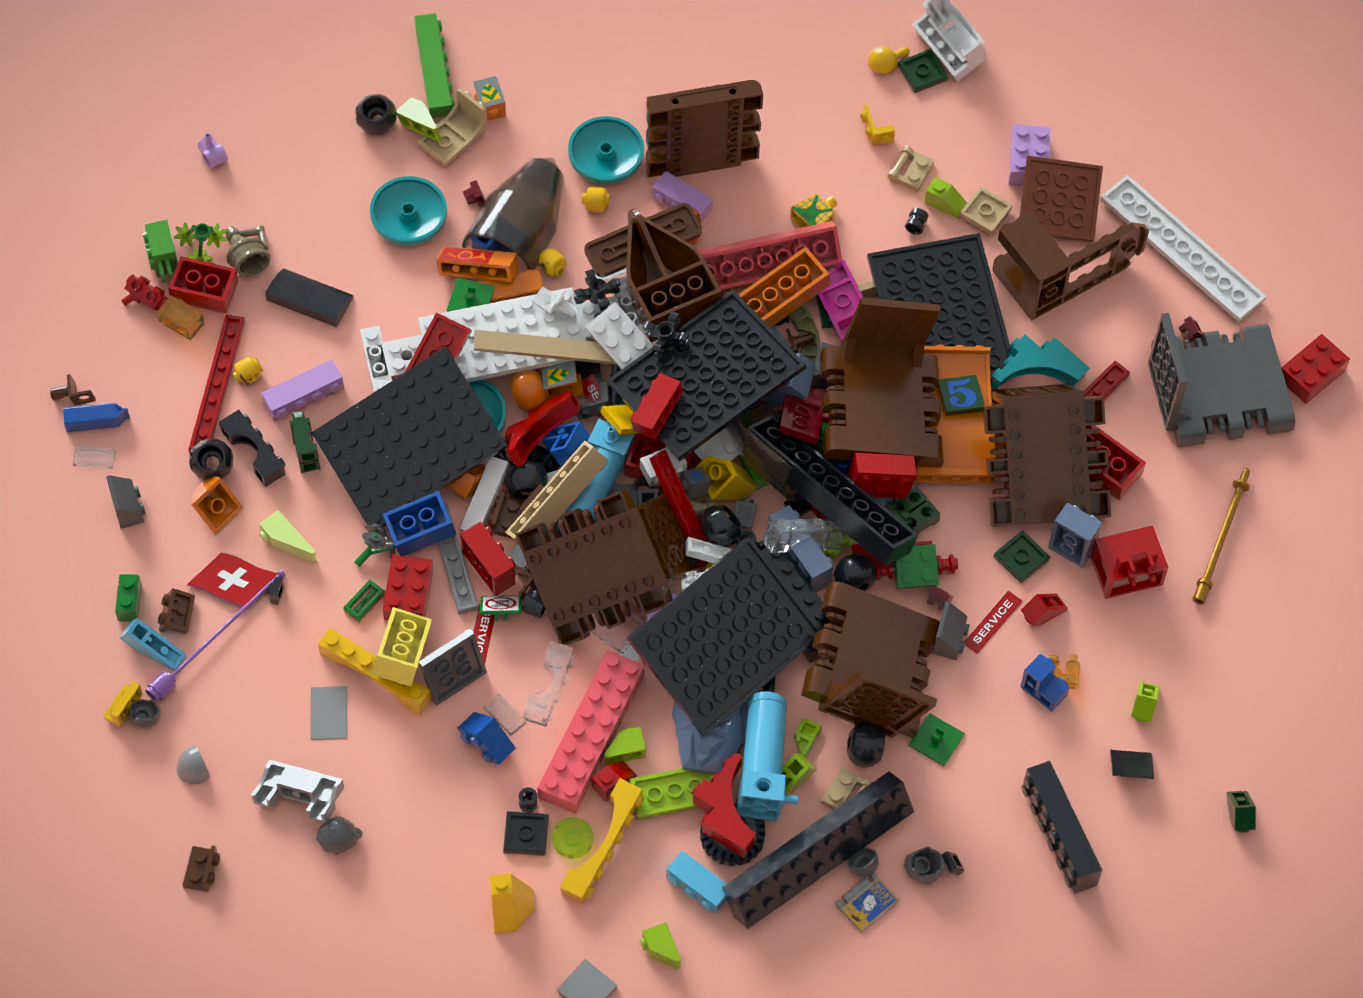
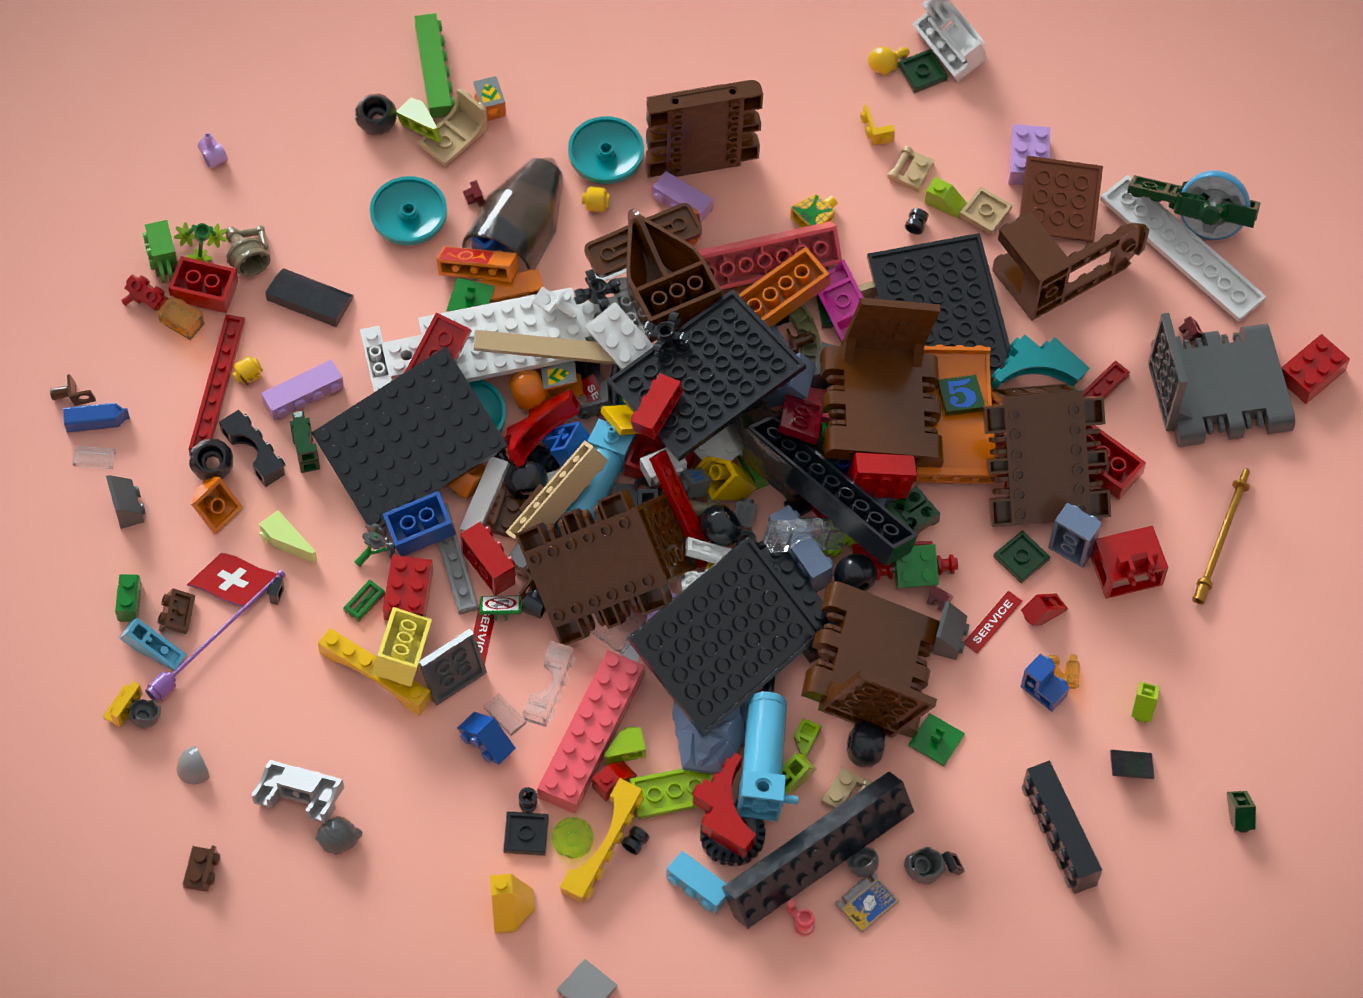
light grey sticker [310,686,347,739] -> none
yellow head [538,249,567,277] -> none
lime slope [640,922,681,969] -> none
none -> black wheel [621,826,650,855]
none -> coral piece [787,899,815,936]
none -> piece [1127,170,1261,240]

